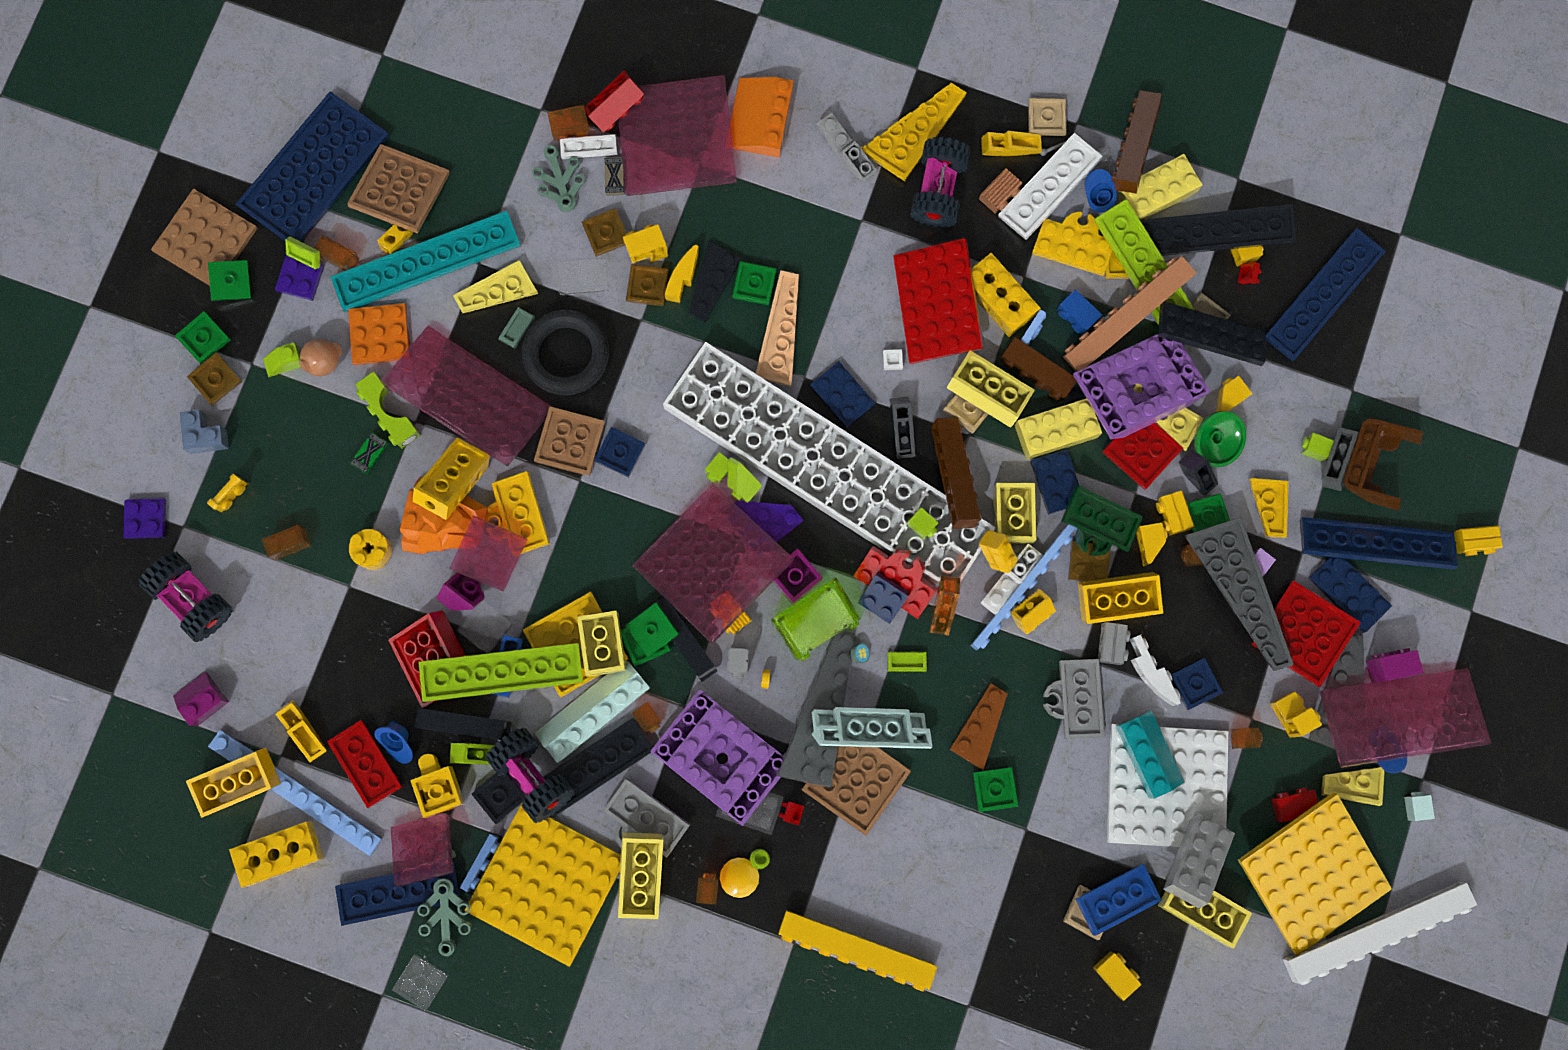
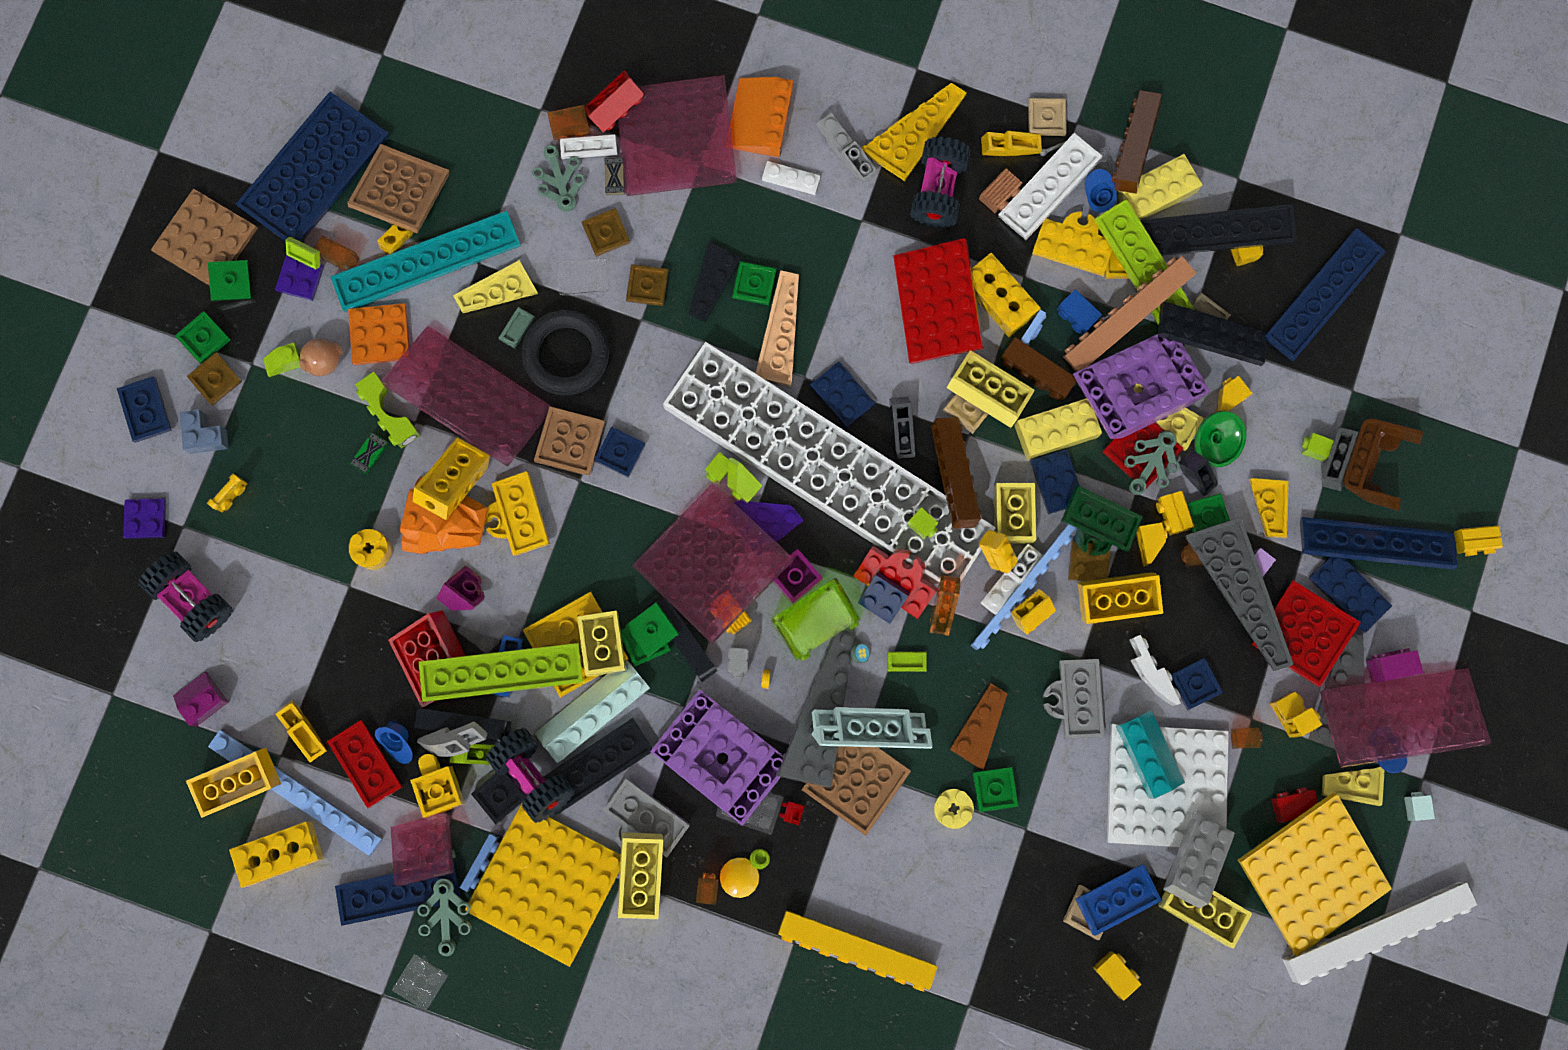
clear orange brick [262,525,311,560] -> none
clear pink plate [449,515,527,591] -> none
yellow brick [623,224,668,263] -> none
clear orange brick [632,702,662,733] -> none
yellow slope [665,245,699,303] -> none
white plate [883,349,903,370] -> none
light grey brick [1098,622,1130,665] -> none
red tile [1238,262,1262,284] -> none
none -> dark blue plate [116,376,172,443]
none -> light grey slope [417,721,488,757]
none -> white plate [762,161,821,195]
none -> light yellow plate [934,789,974,829]
none -> sand green plant [1124,431,1179,495]

